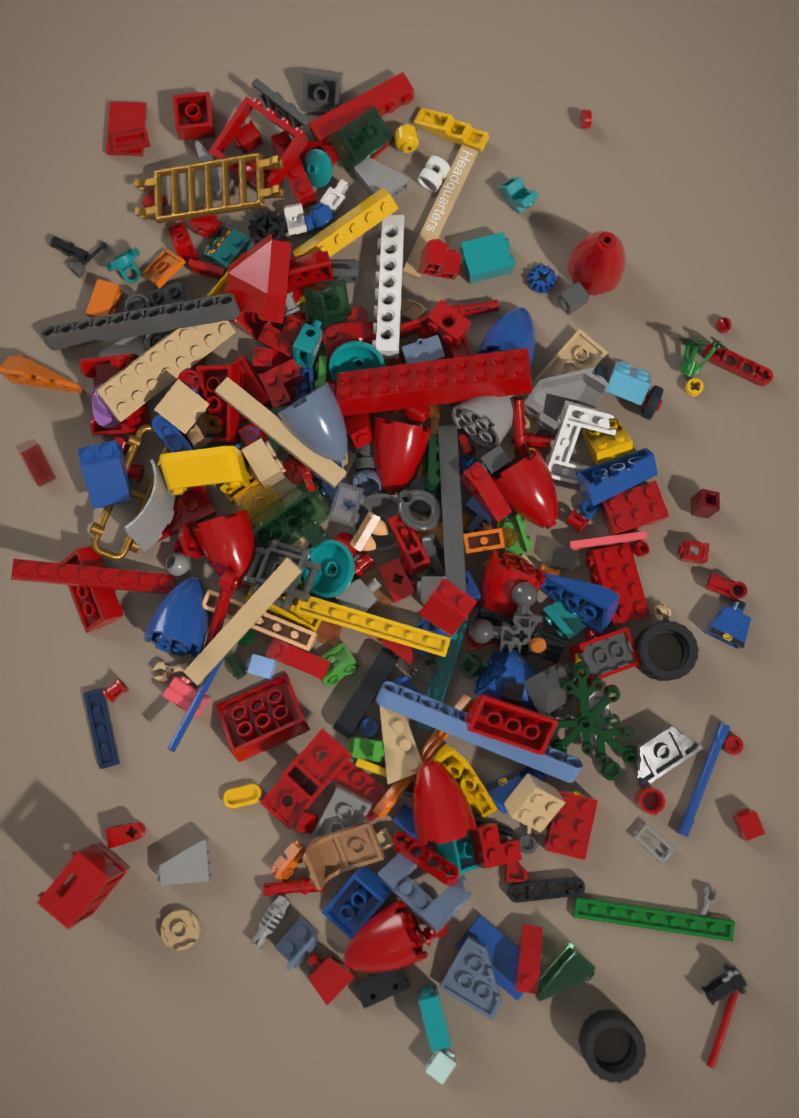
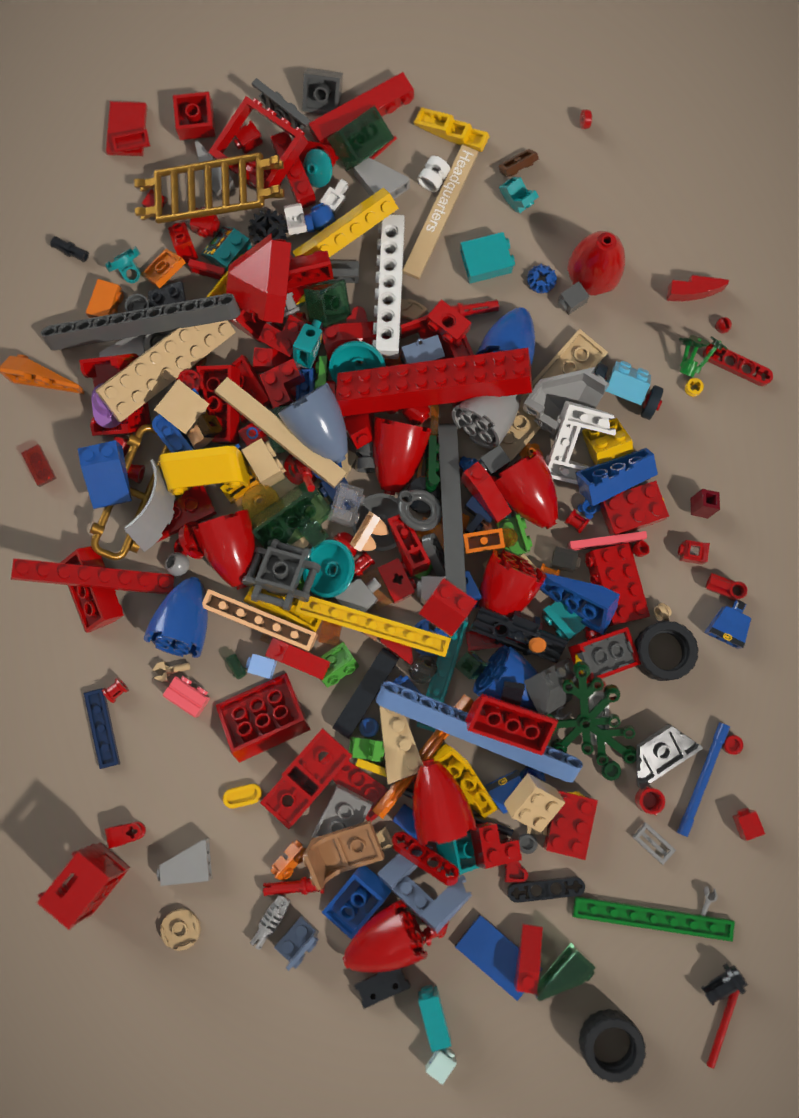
hinge [69,242,107,278] -> none
blue piece [167,657,225,752] -> none
tan tile [183,557,303,685] -> none
red piece [203,570,239,681] -> none
dark green plate [238,629,255,646] -> none
red tile [295,811,318,834] -> none
red torso [306,952,355,1006] -> none
sand blue hair [352,469,381,497] -> none
yellow head [395,124,419,153] -> none
red brick [418,239,461,280] -> none
sand blue plate [439,935,502,1020] -> none
red tile [458,434,477,456] -> none
dark grey piece [469,582,543,653] -> none
red pin [511,397,527,456] -> none
red pin [511,432,551,448] -> none
none -> reddish brown plate [498,149,539,177]
none -> red slope [667,275,729,302]

